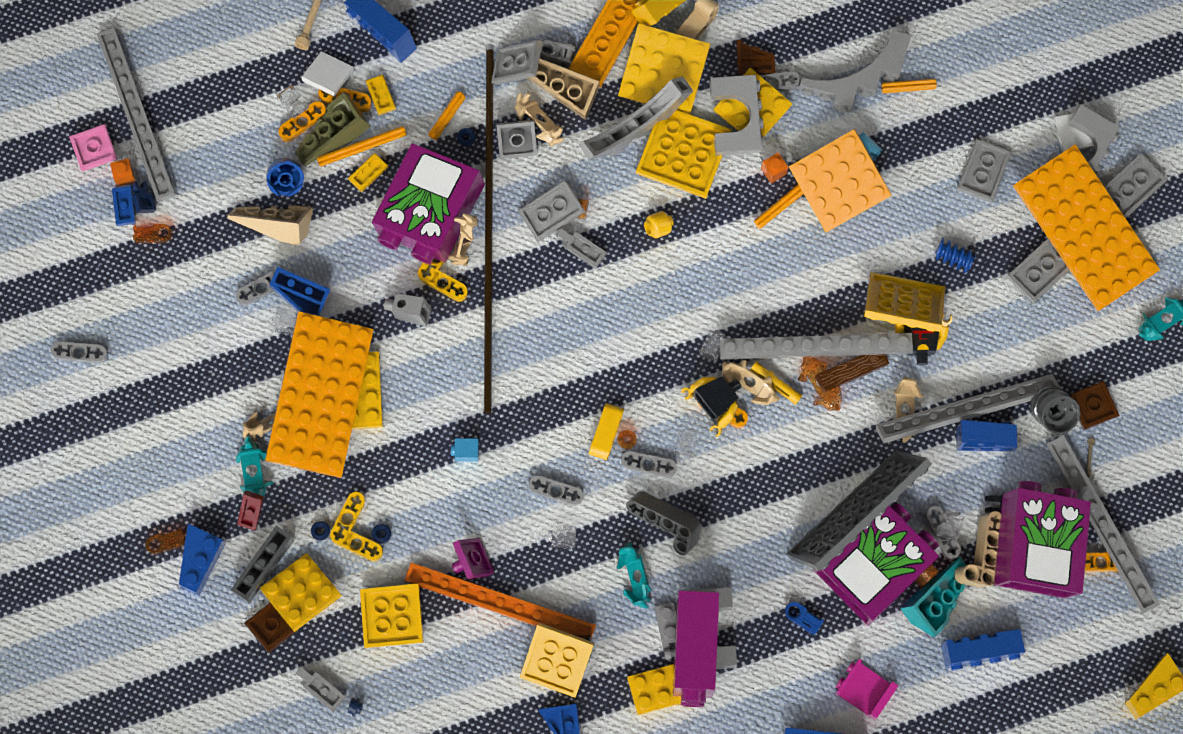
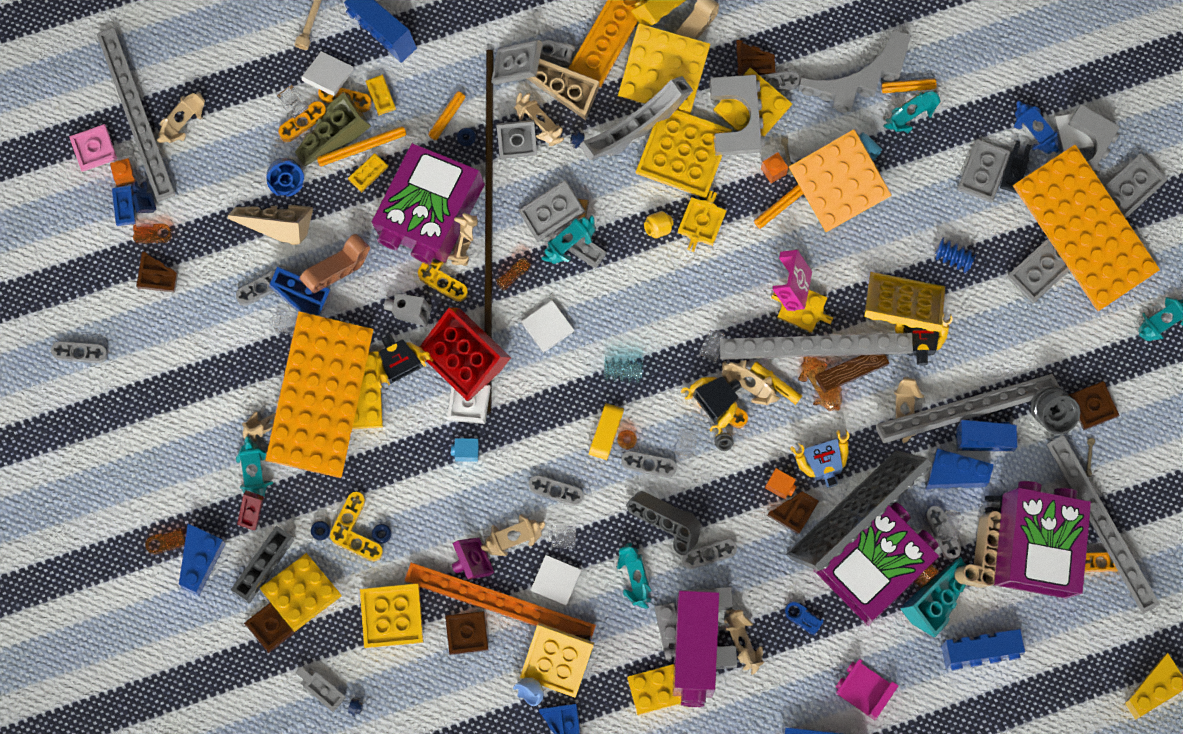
none -> reddish brown wing [136,251,178,293]
none -> tan piece [157,92,205,143]
none -> nougat beam [300,234,370,293]
none -> torso [376,335,433,388]
none -> red slope [419,307,511,401]
none -> reddish brown plate [445,611,489,655]
none -> white tile [447,385,491,424]
none -> tan piece [481,514,545,556]
none -> clear orange piece [497,257,531,291]
none -> light blue hair [513,677,544,706]
none -> white tile [521,301,574,353]
none -> white tile [530,555,582,606]
none -> teal piece [541,215,596,264]
none -> dark blue plate [570,130,585,149]
none -> clear light blue piece [603,356,643,384]
none -> yellow plate [678,191,727,252]
none -> light grey beam [682,540,737,570]
none -> dark grey plate [714,433,734,451]
none -> tan piece [724,609,764,675]
none -> orange brick [765,468,797,499]
none -> reddish brown wing [767,491,819,535]
none -> yellow plate [771,290,834,333]
none -> dark pink panel [772,250,812,311]
none -> dark tan hinge [781,138,793,175]
none -> torso [790,429,849,488]
none -> teal piece [883,90,941,134]
none -> blue wedge [925,449,994,490]
none -> black hinge [1000,140,1032,194]
none -> blue piece [1014,100,1060,154]

